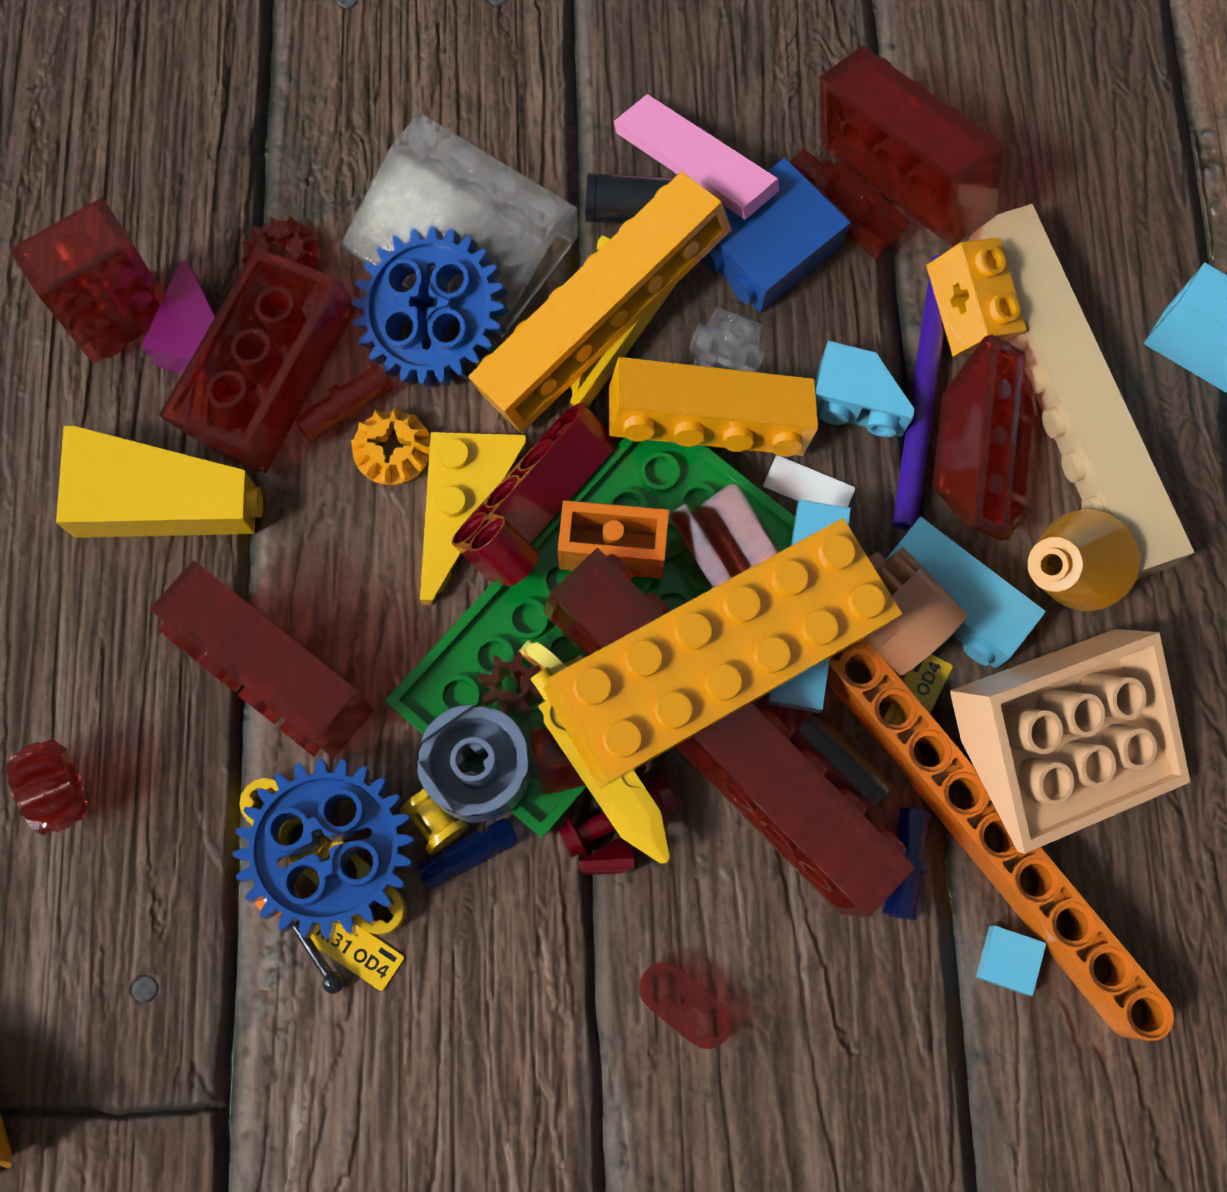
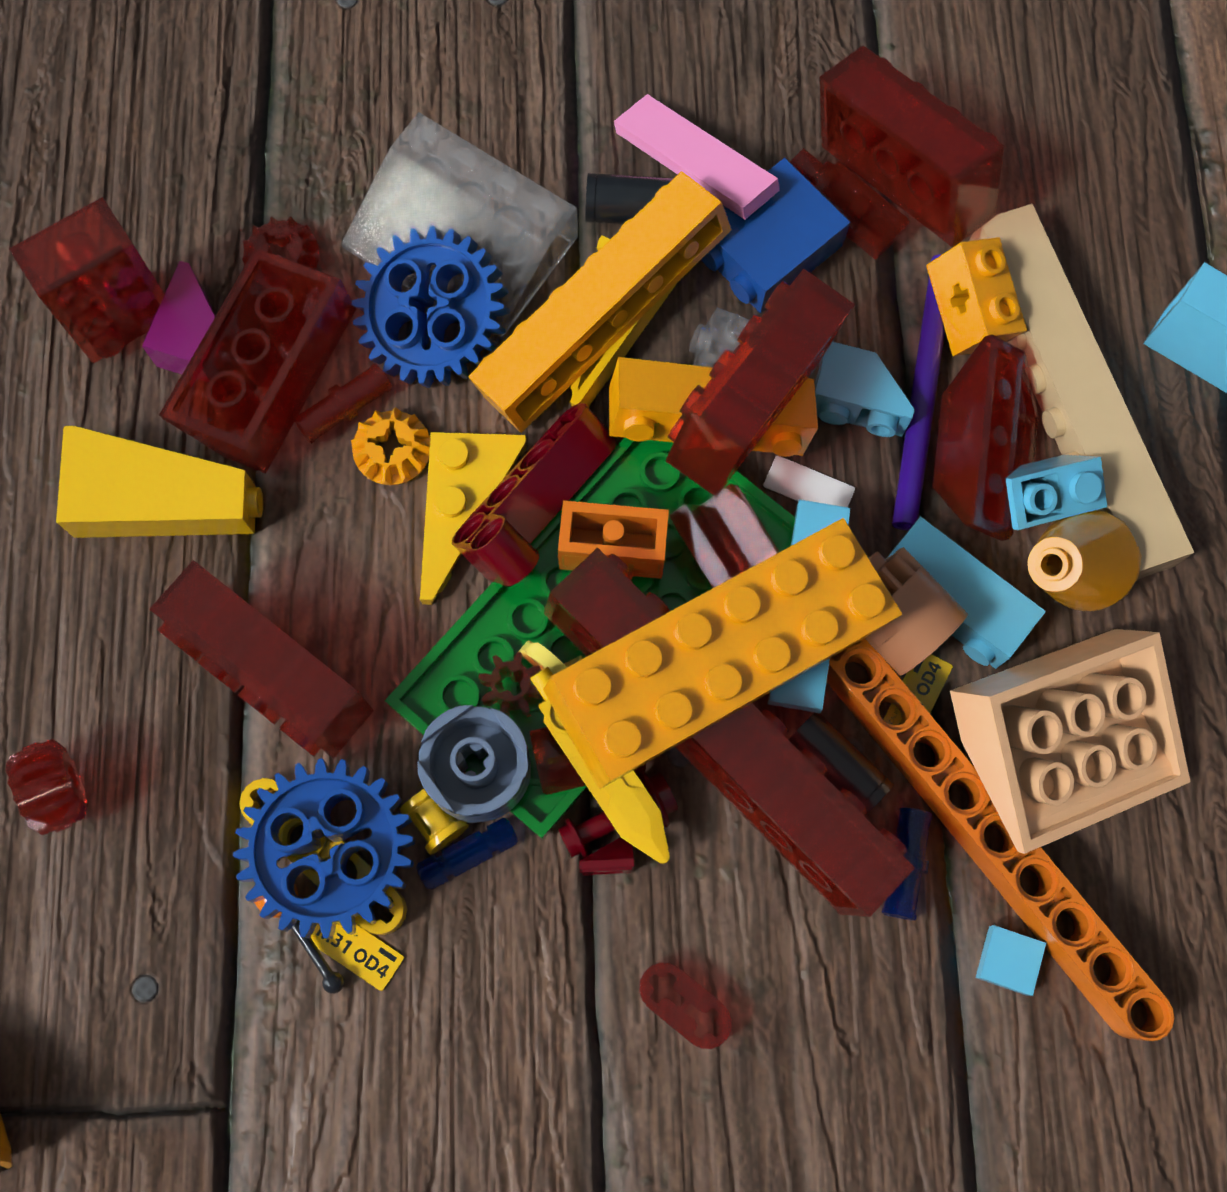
none -> clear red brick [665,269,855,497]
none -> medium azure slope [1005,455,1107,530]

